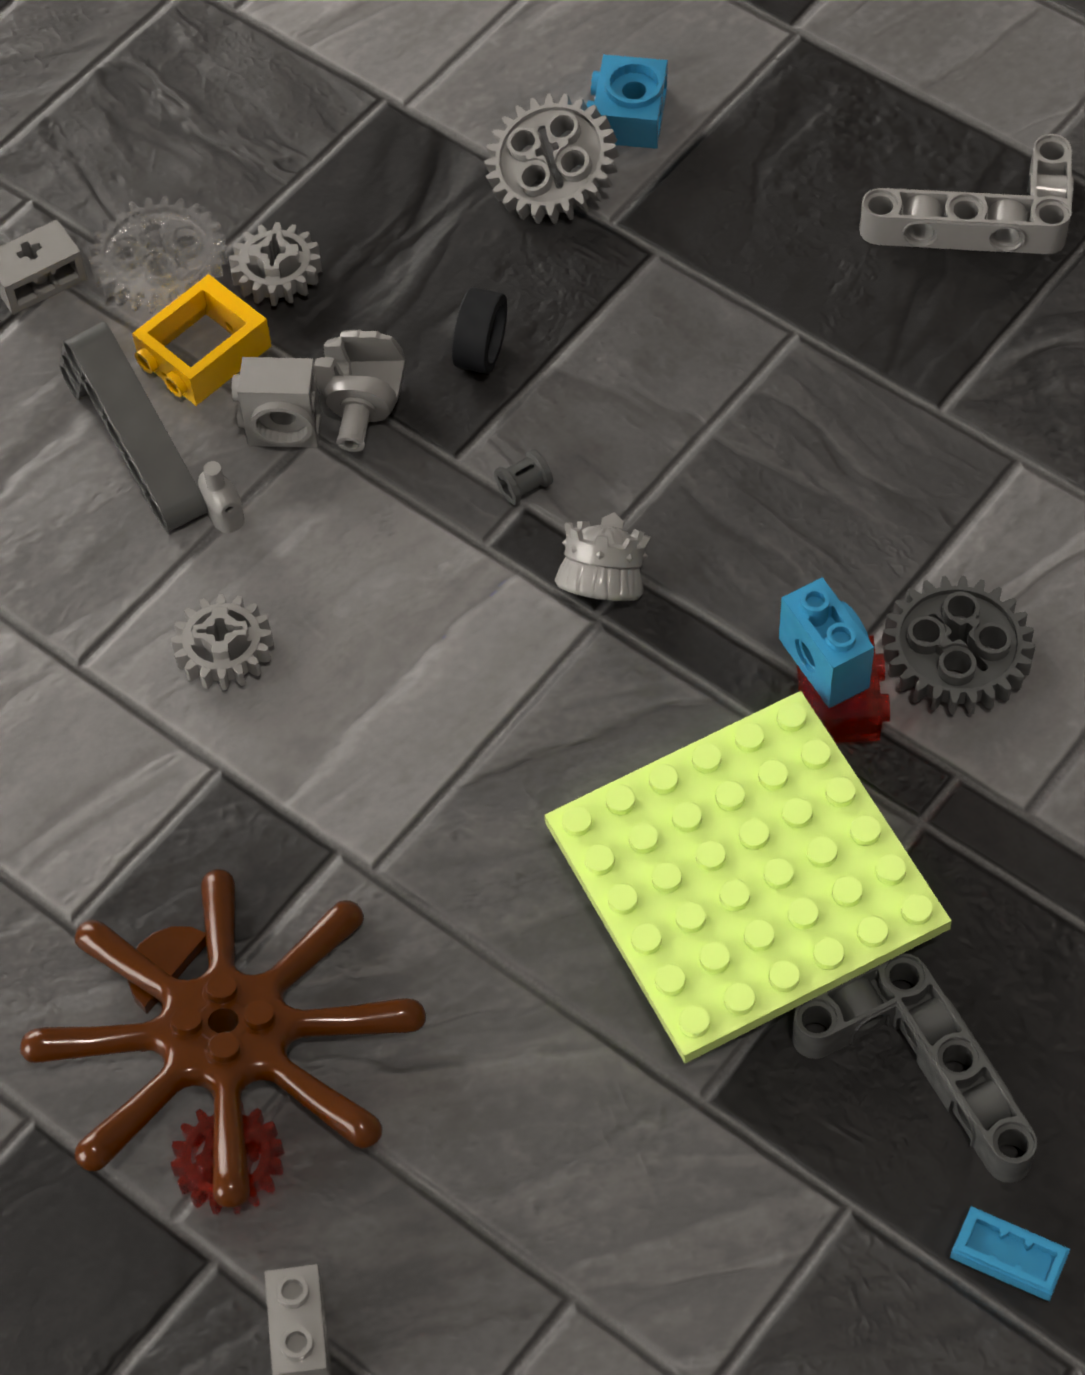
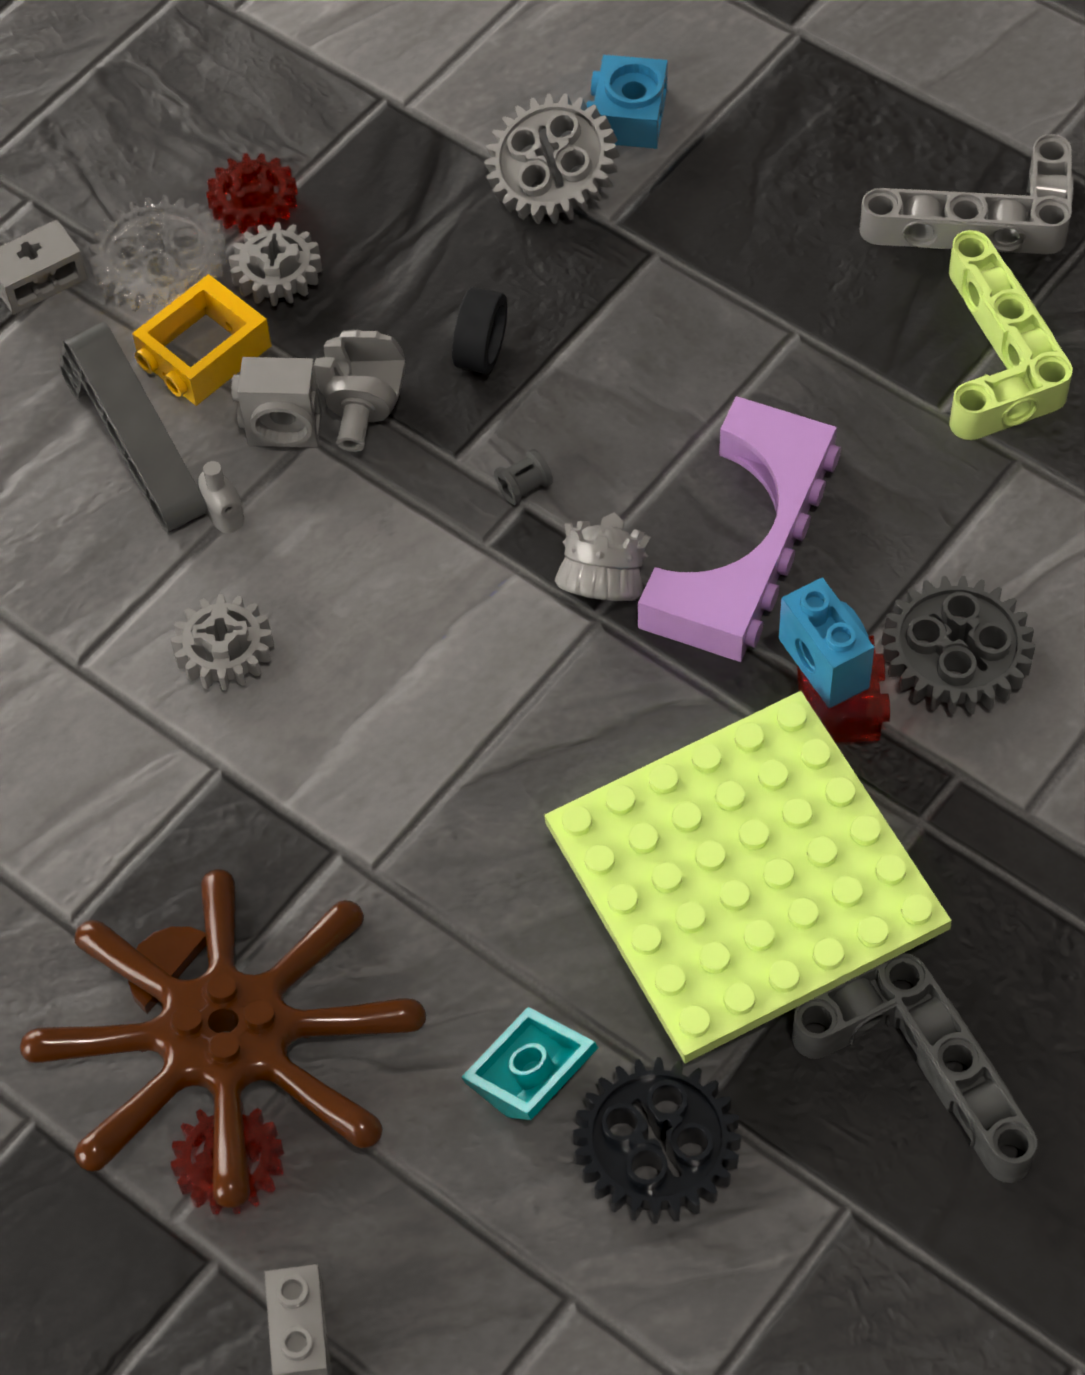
dark azure plate [950,1206,1070,1302] -> none
none -> clear red gear [206,153,298,234]
none -> teal slope [462,1007,598,1120]
none -> black gear [573,1057,741,1224]
none -> lavender arch [638,396,841,662]
none -> yellowish green beam [949,230,1073,440]

